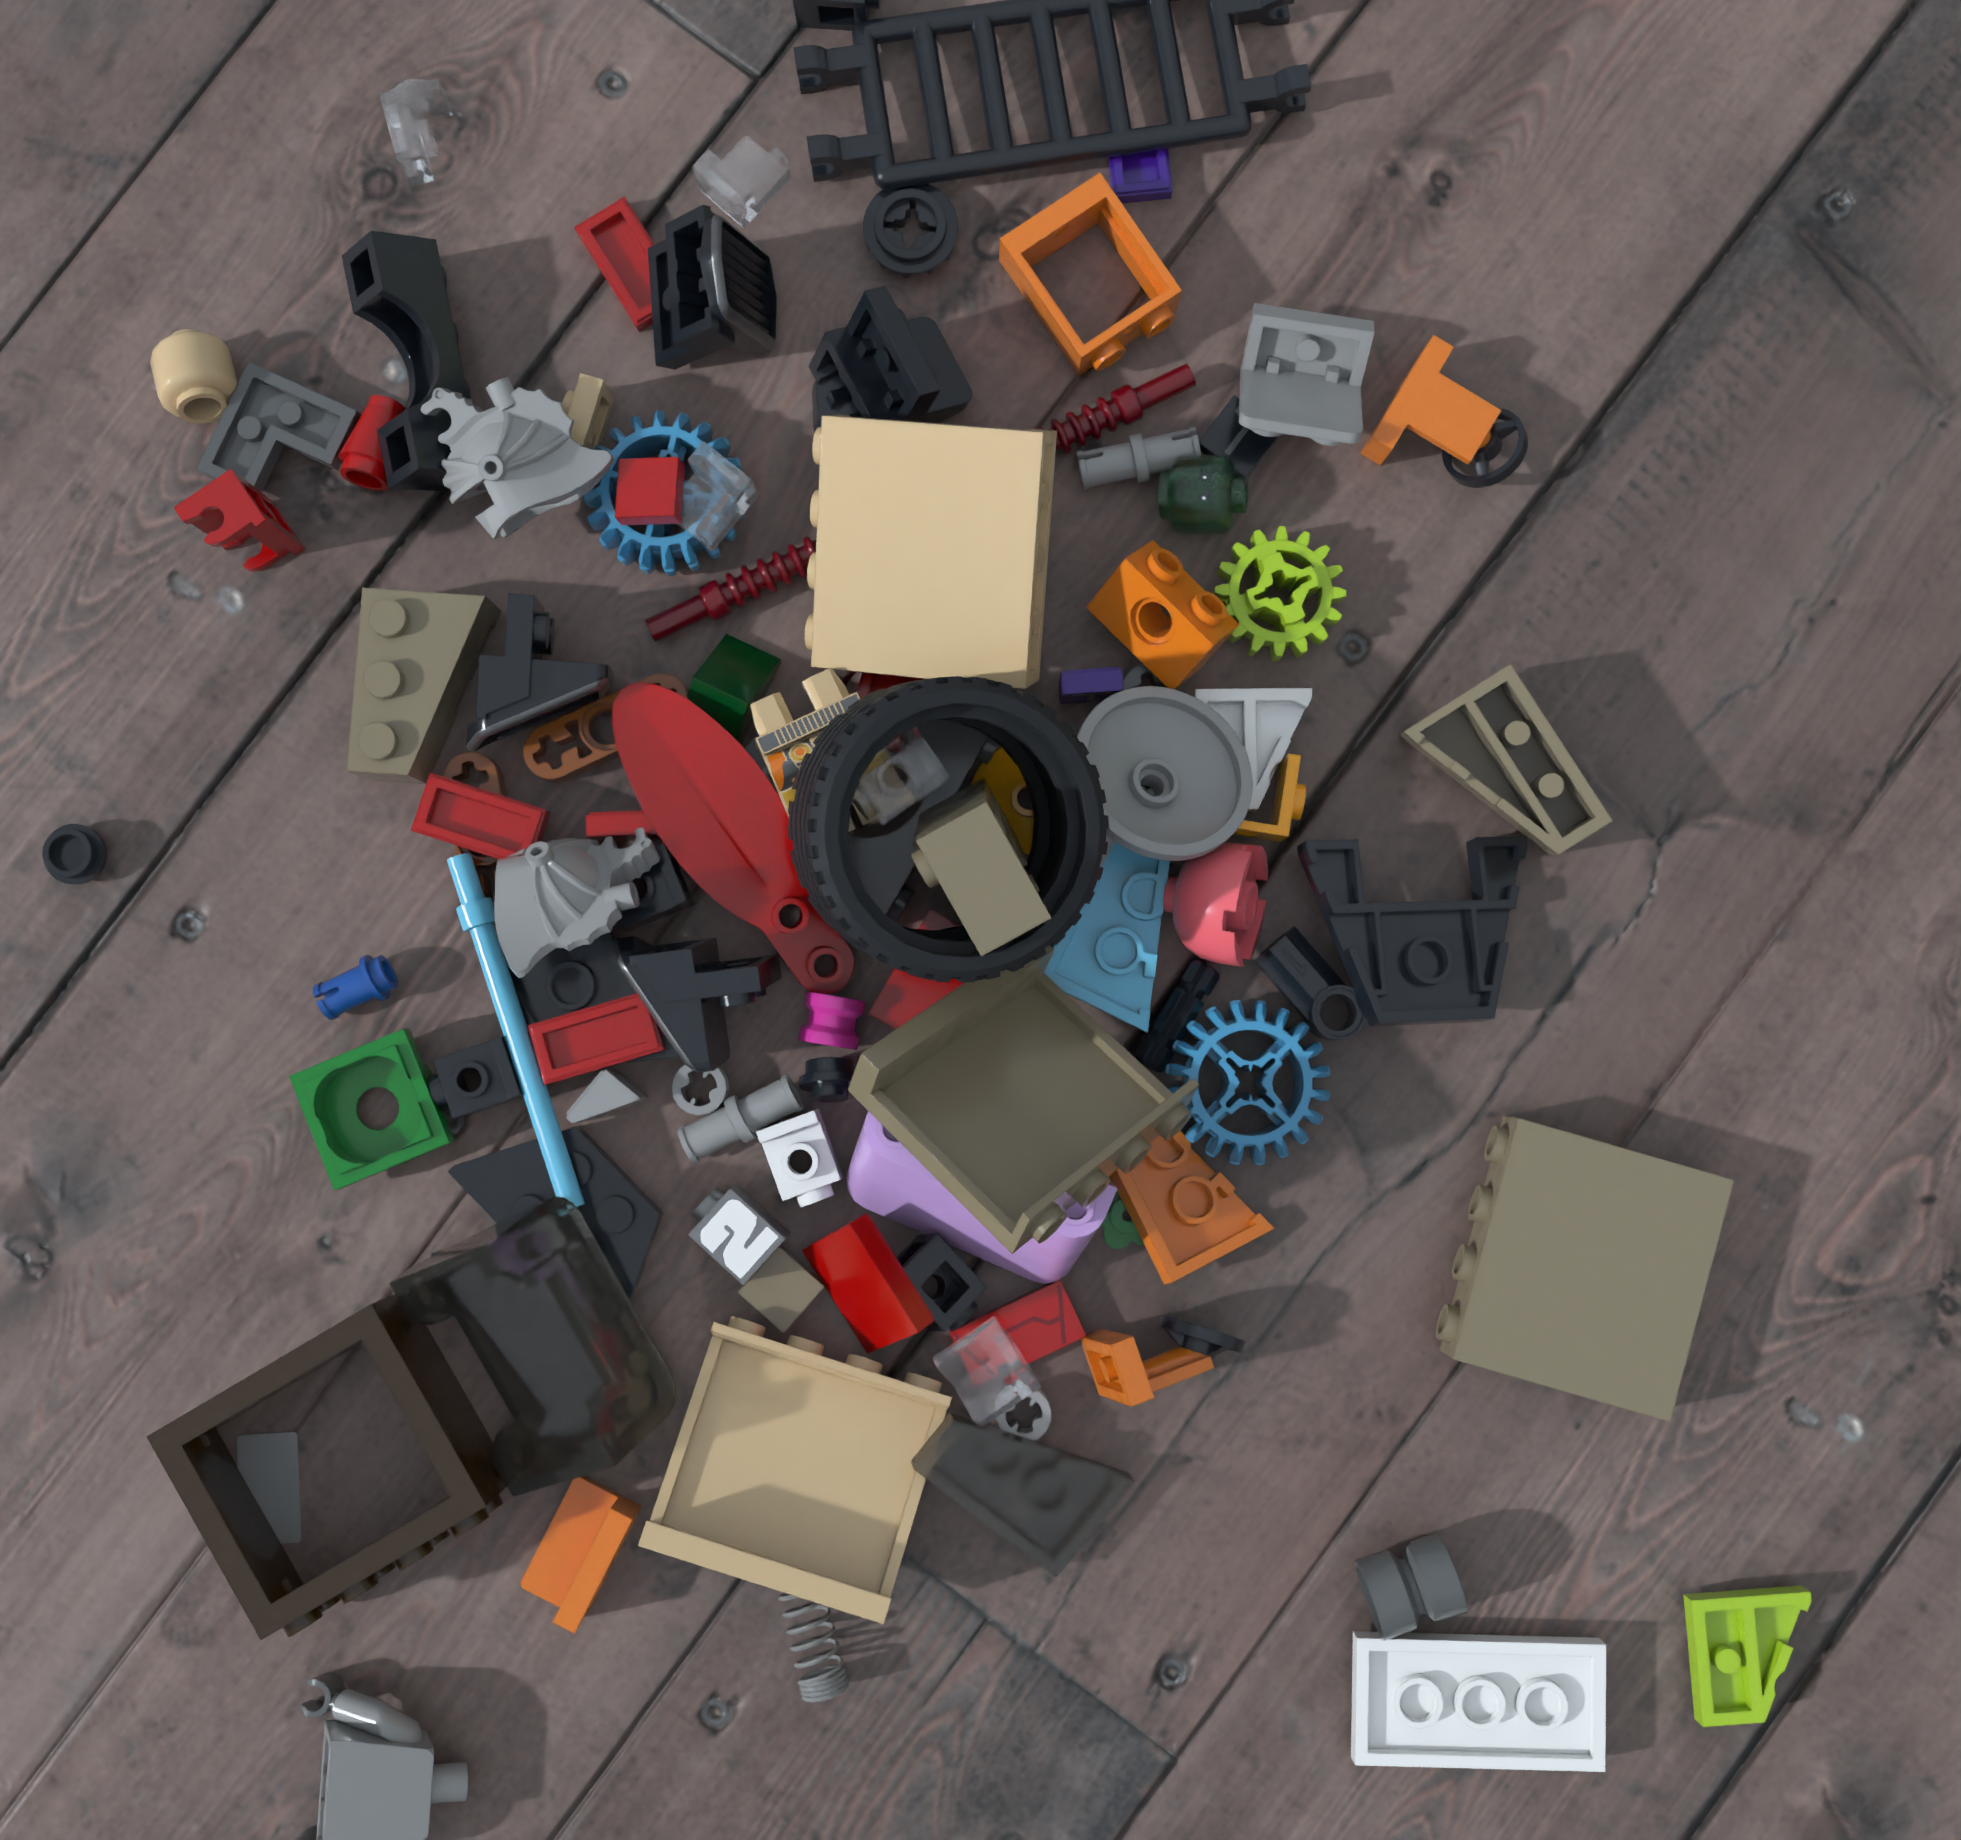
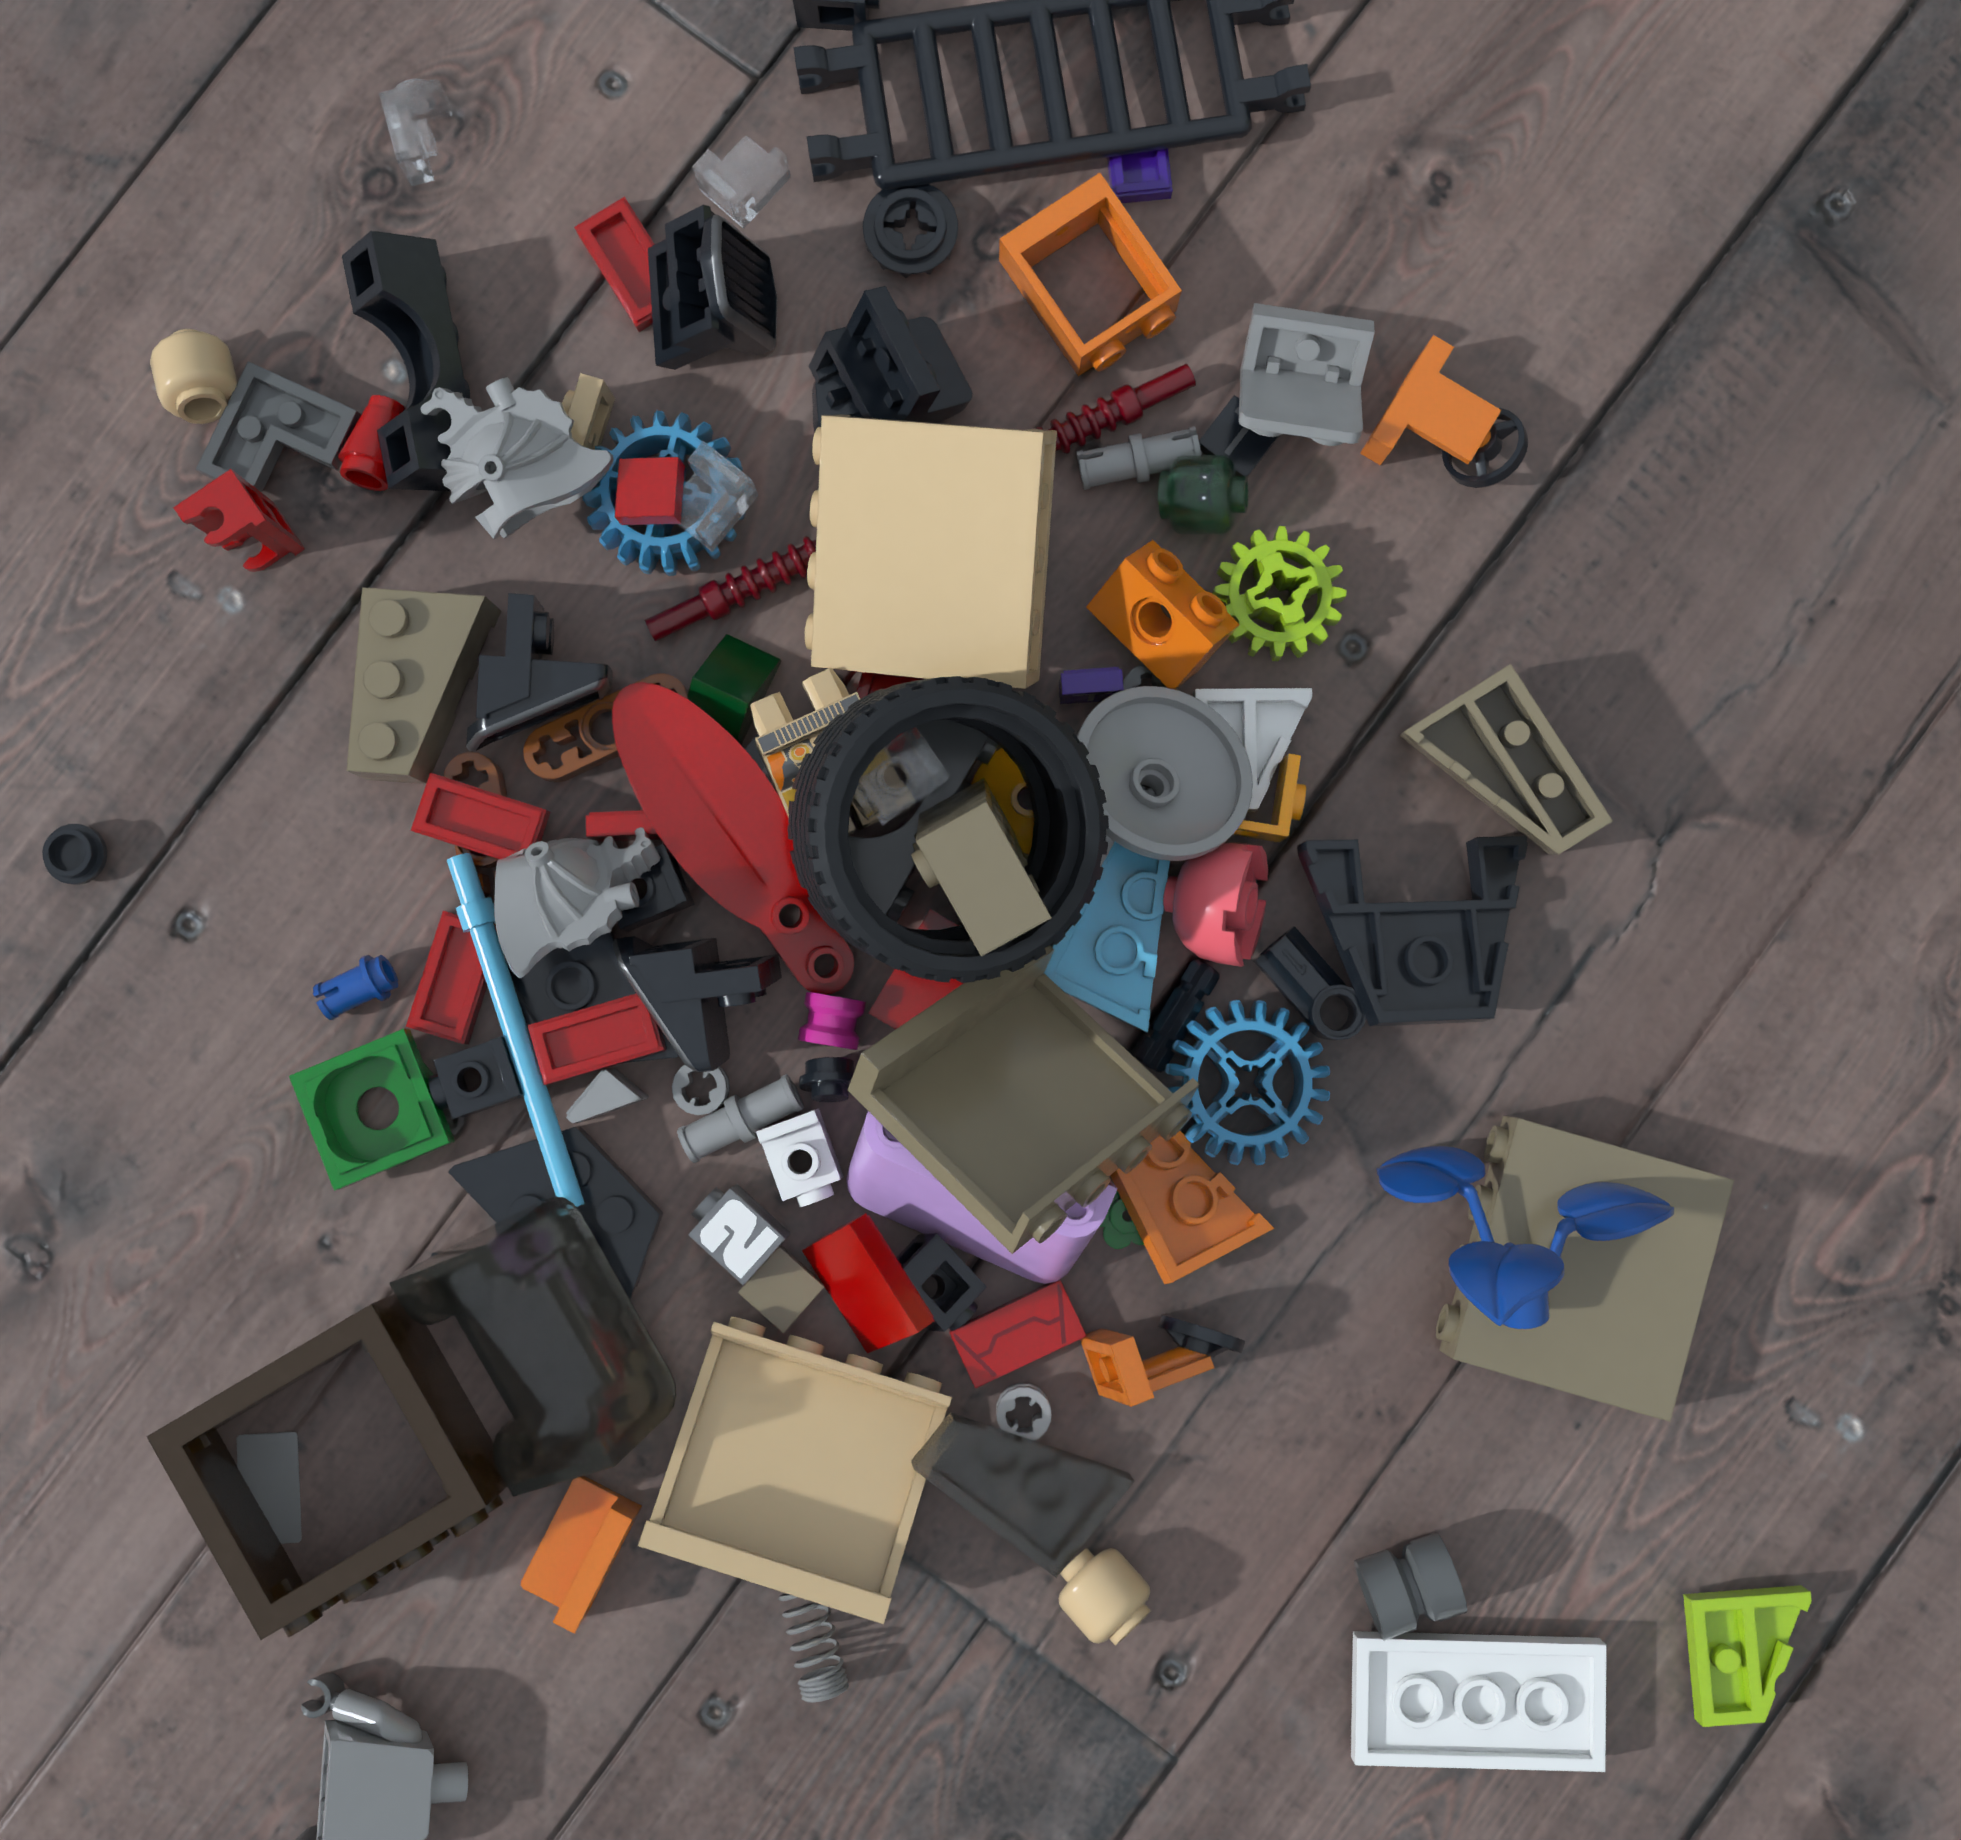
clear panel [933,1316,1042,1427] -> none
none -> red tile [406,911,497,1044]
none -> tan head [1059,1548,1151,1646]
none -> blue plant [1376,1146,1675,1329]

